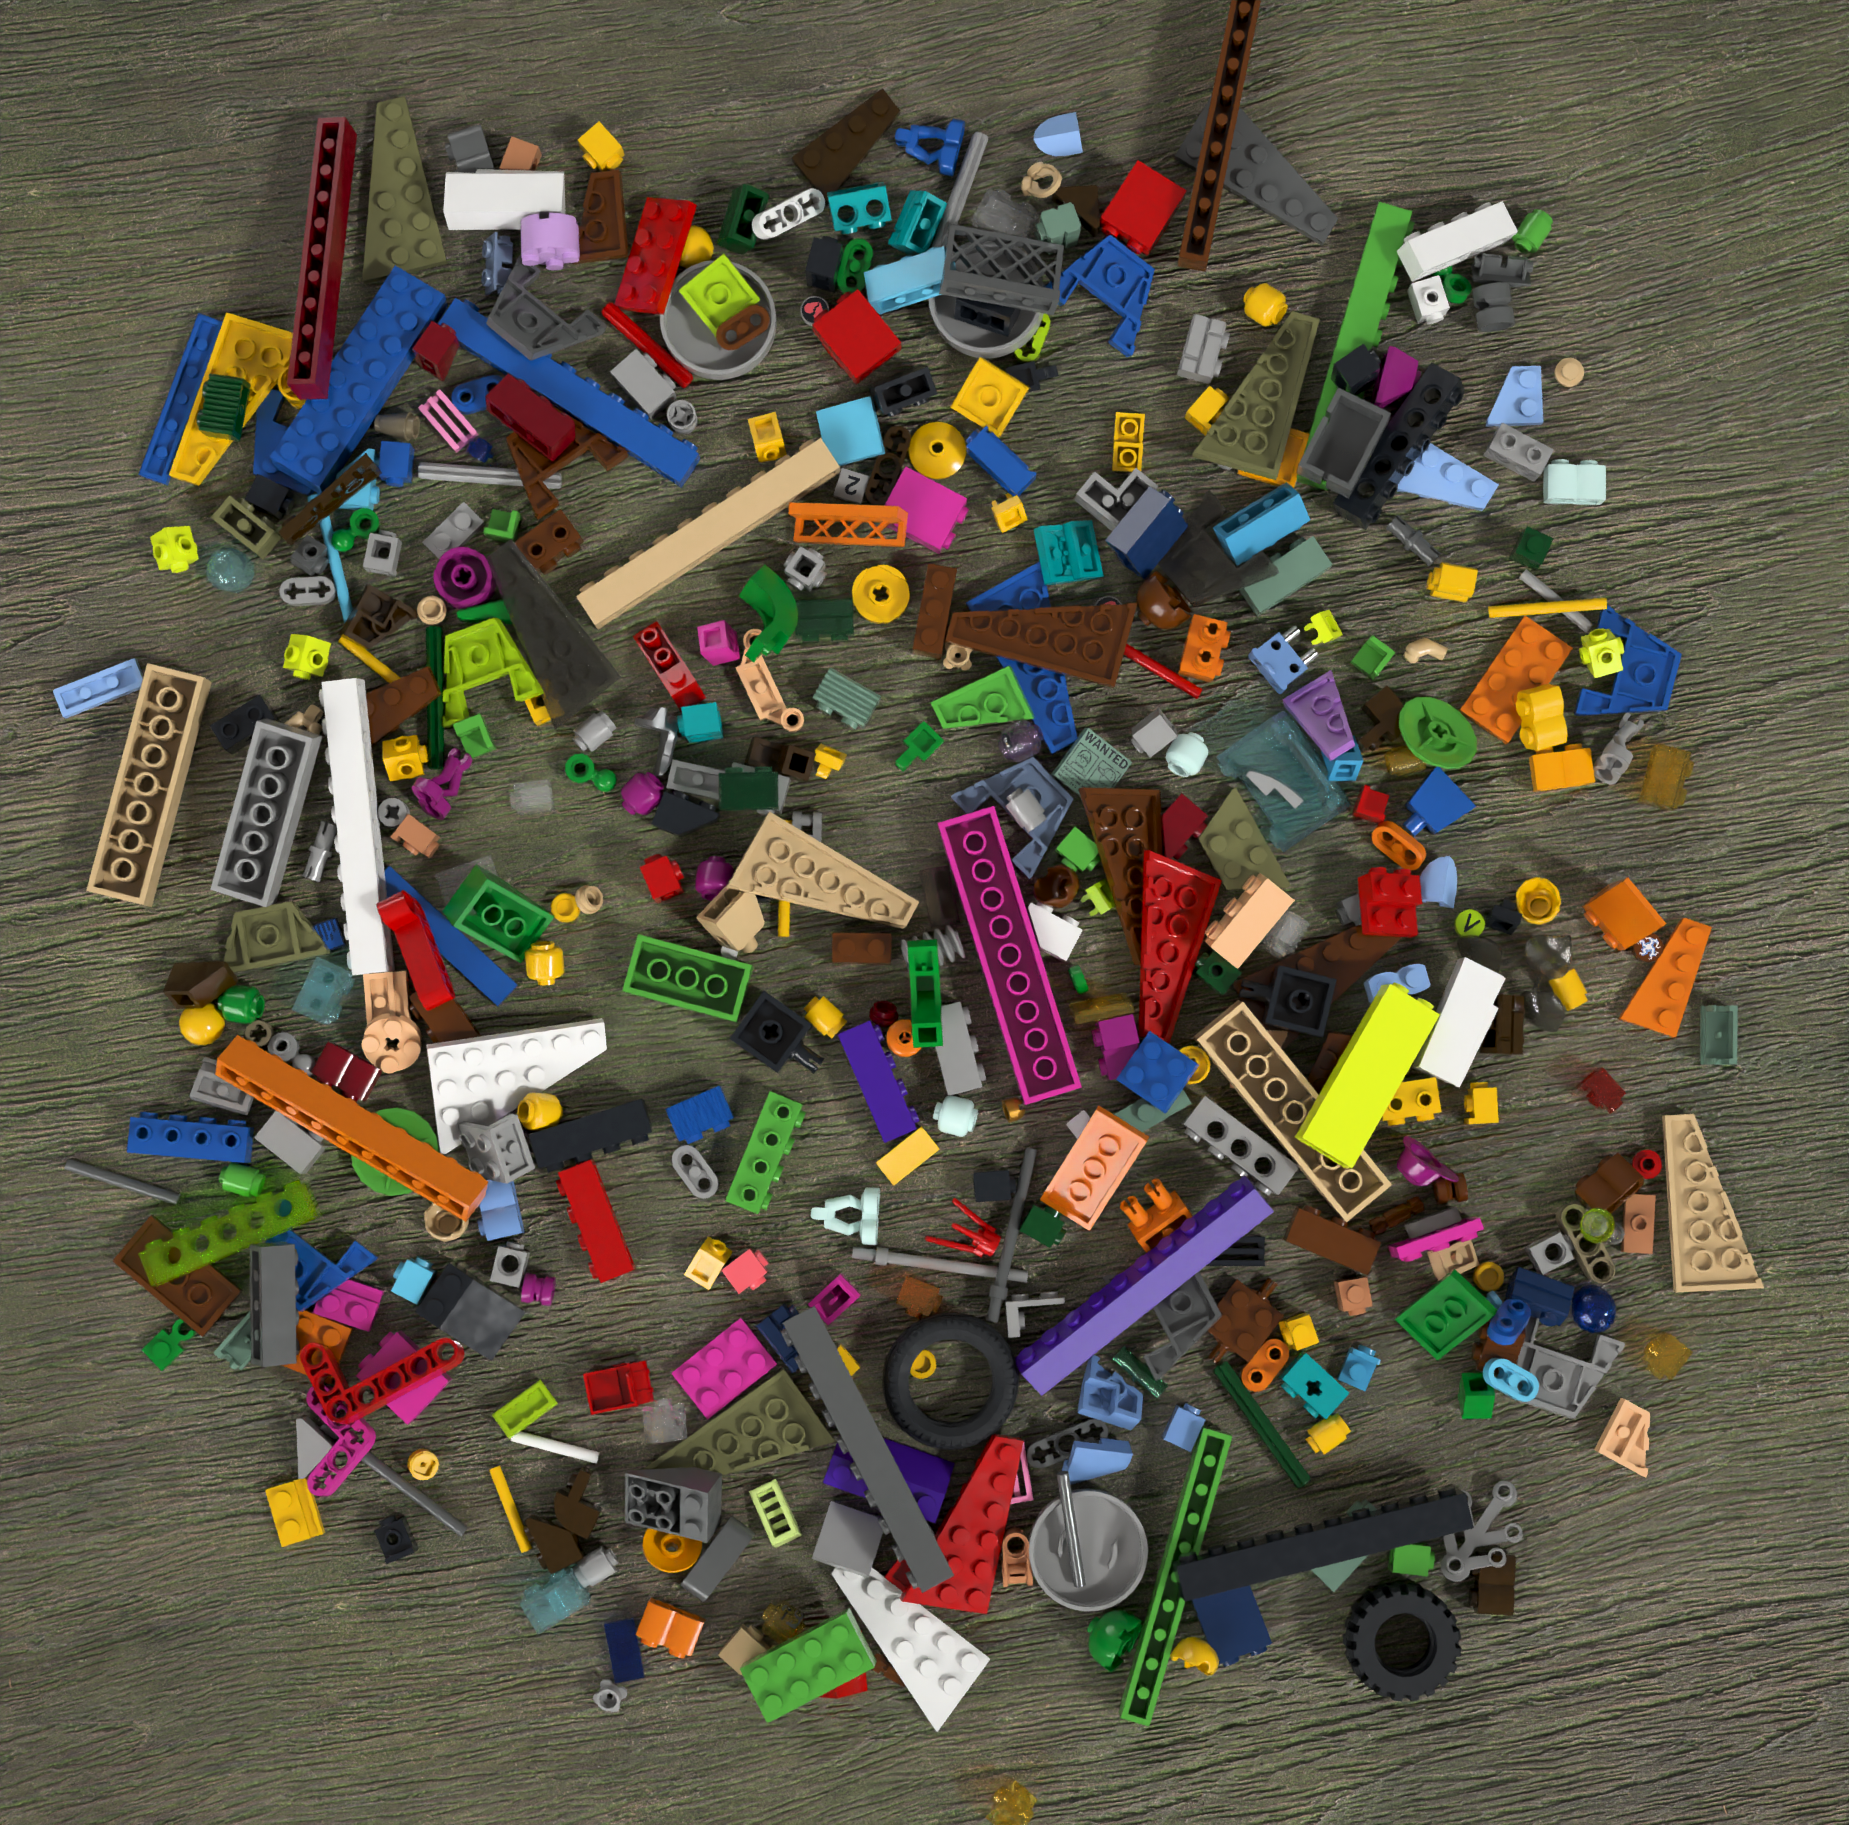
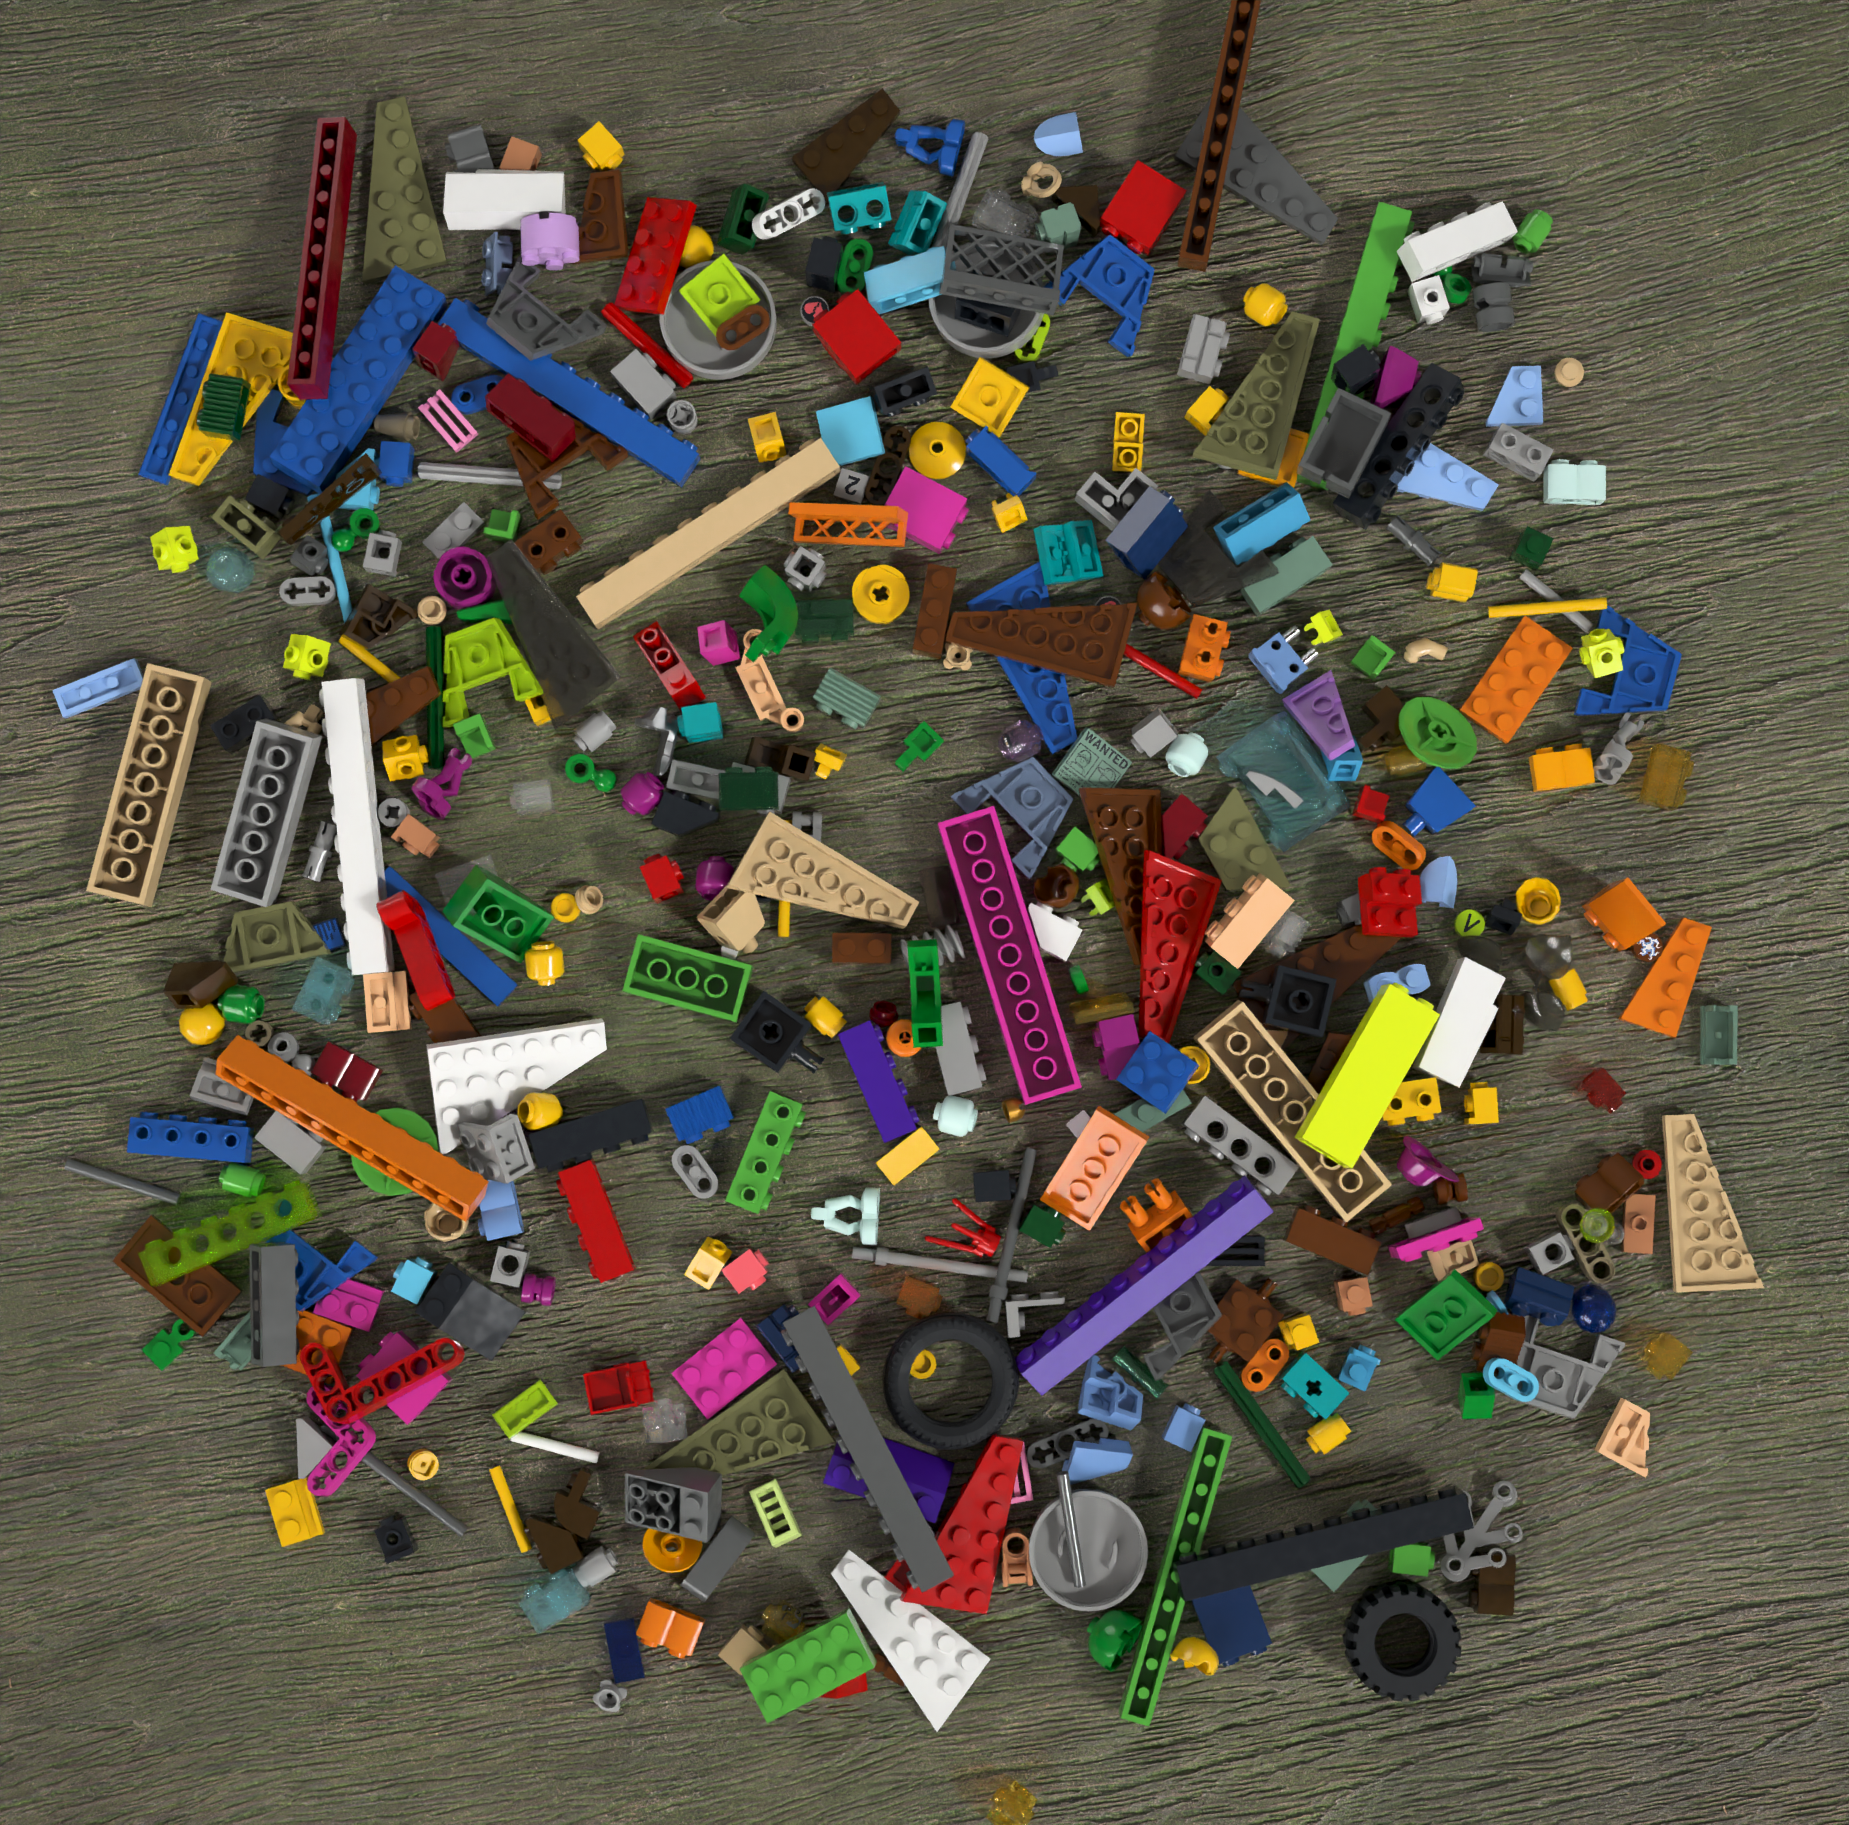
light nougat plate [361,1014,422,1074] -> none
clear blue plate [466,437,494,463] -> none
light grey tile [812,1501,883,1578] -> none
bright green wing [930,665,1035,729] -> none
light grey brick [1005,788,1047,833] -> none
blue plate [1487,1299,1531,1345] -> none
yellow brick [1516,684,1567,751] -> none

